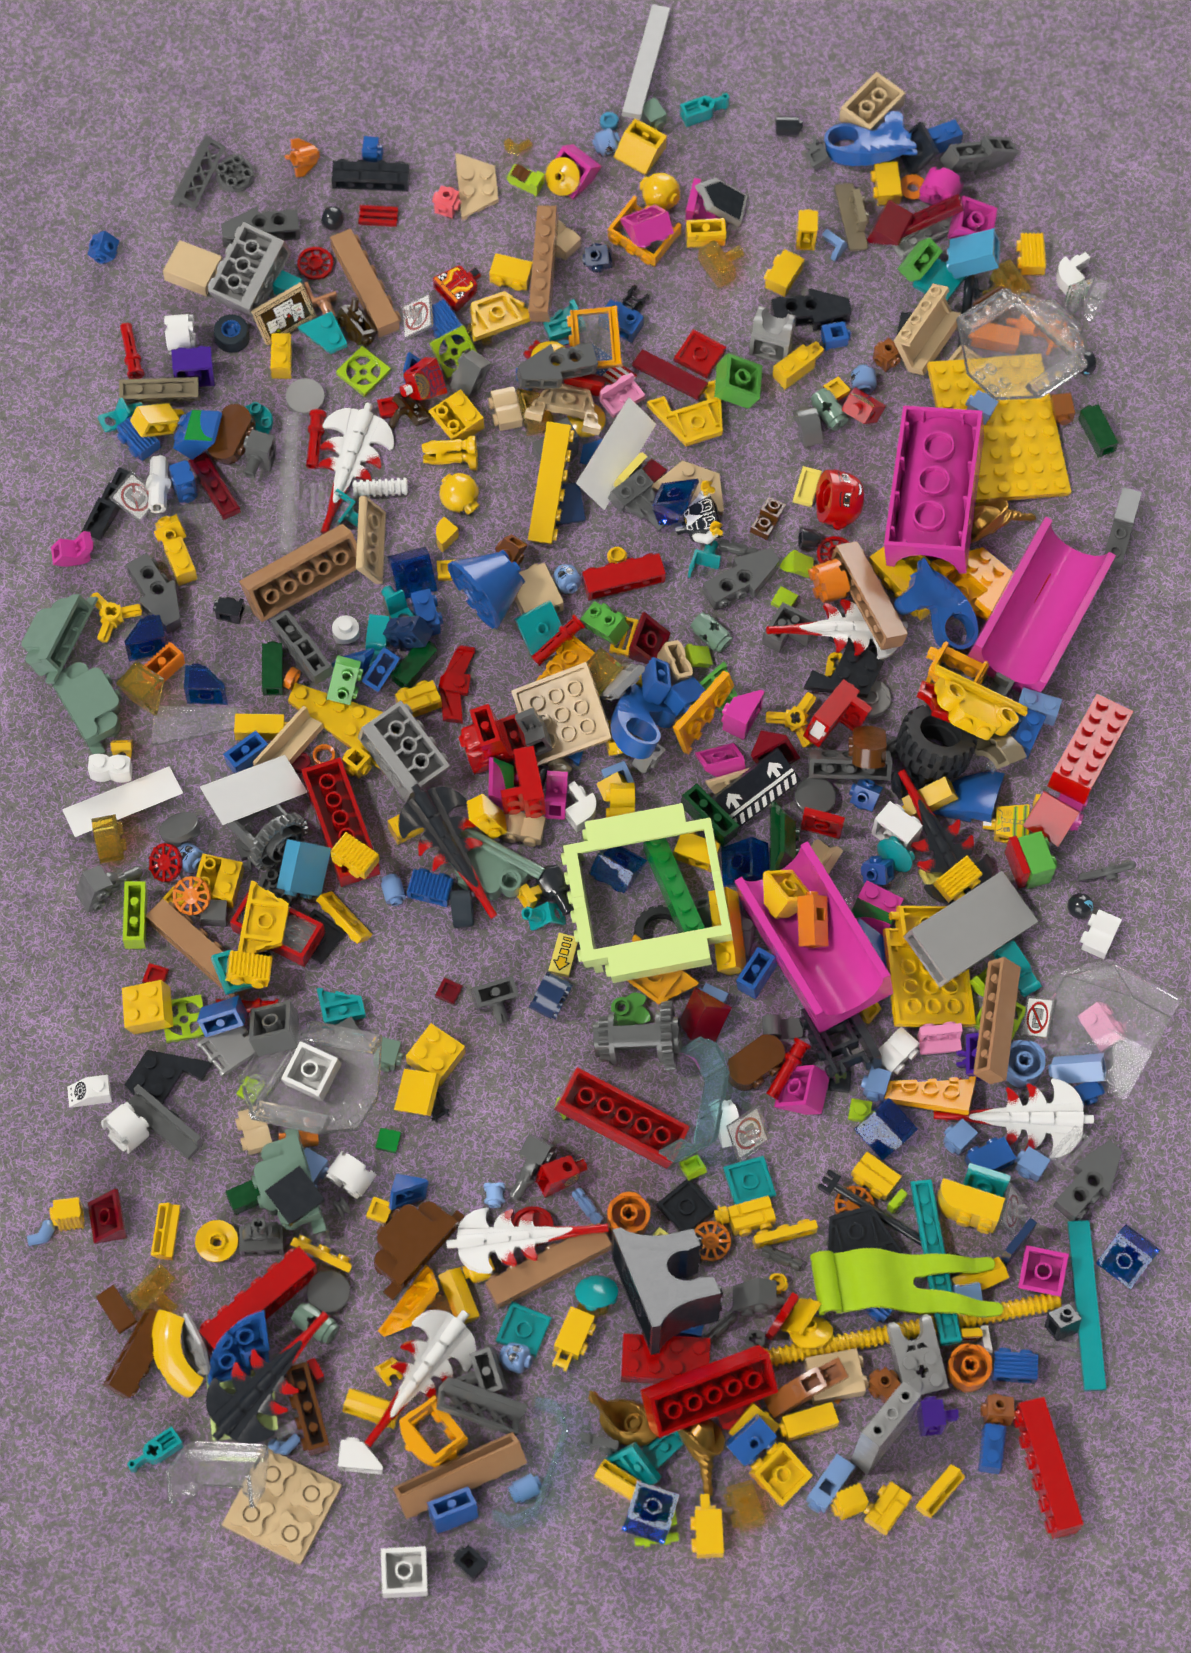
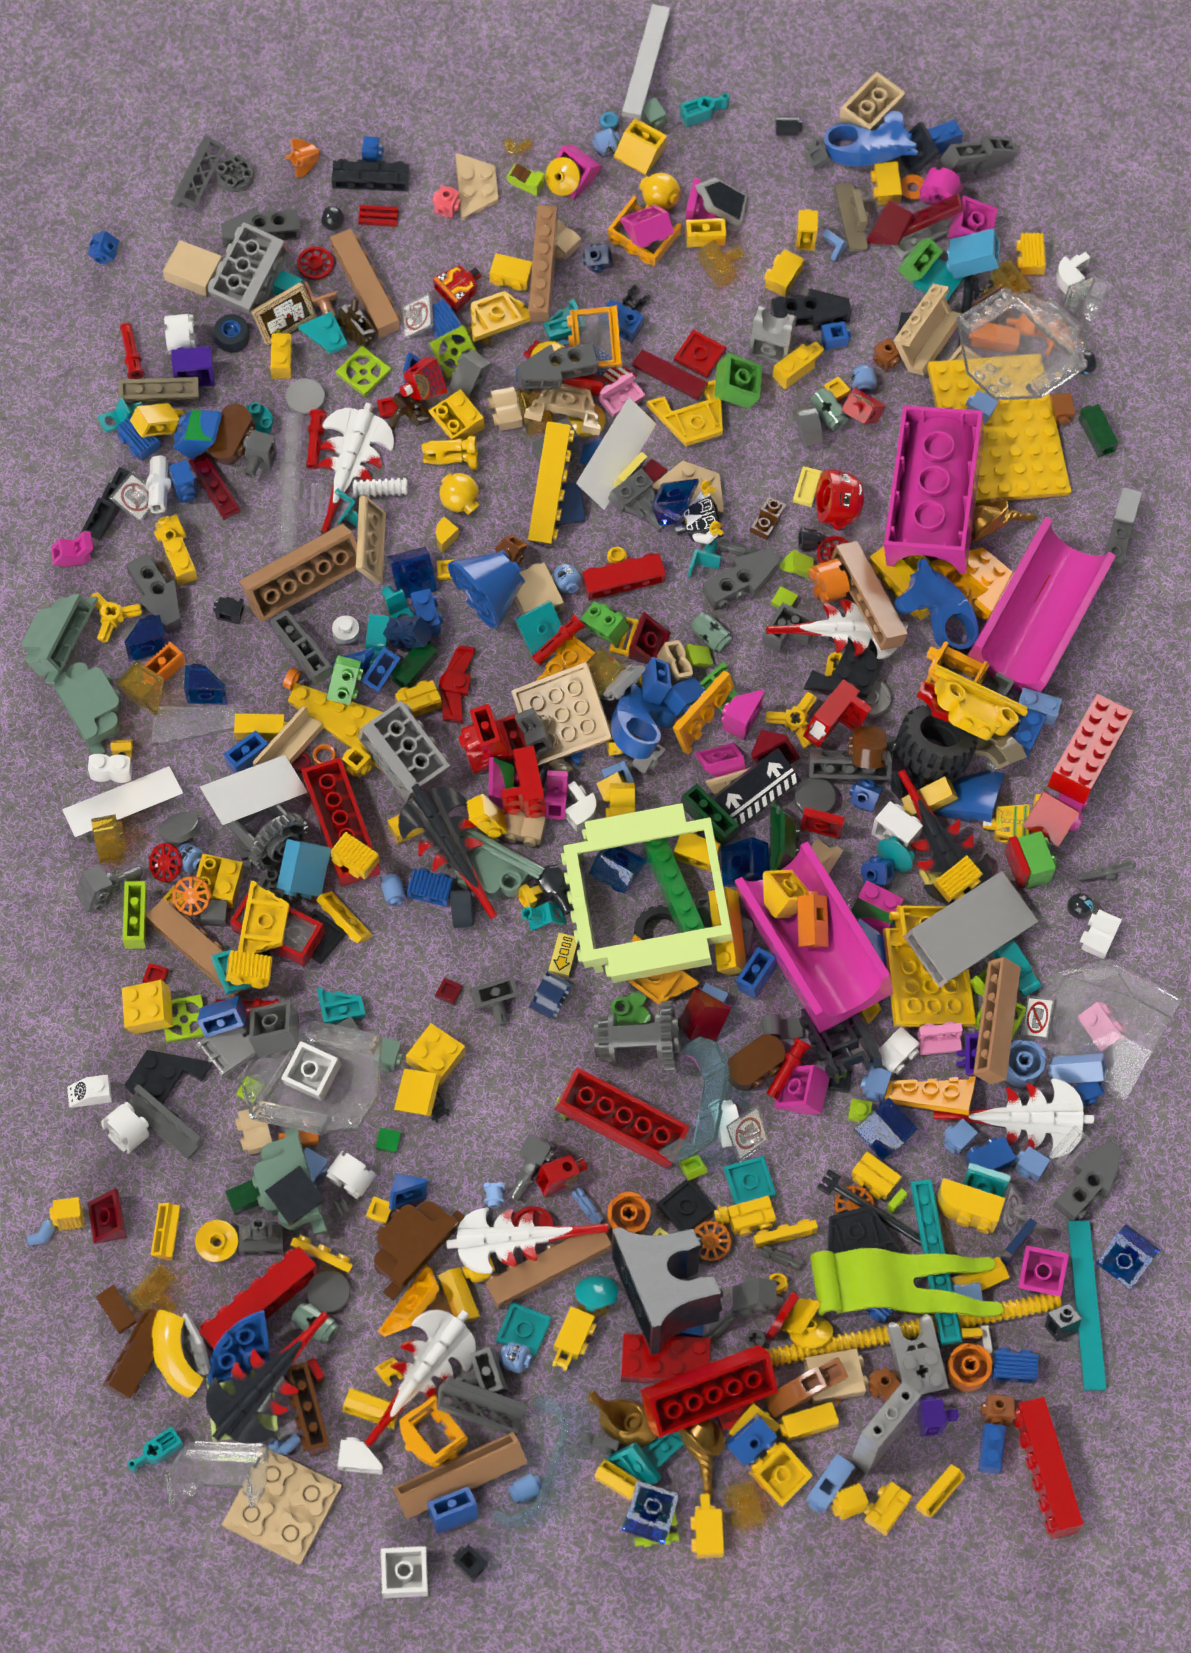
dark green brick [262,641,283,696] -> none

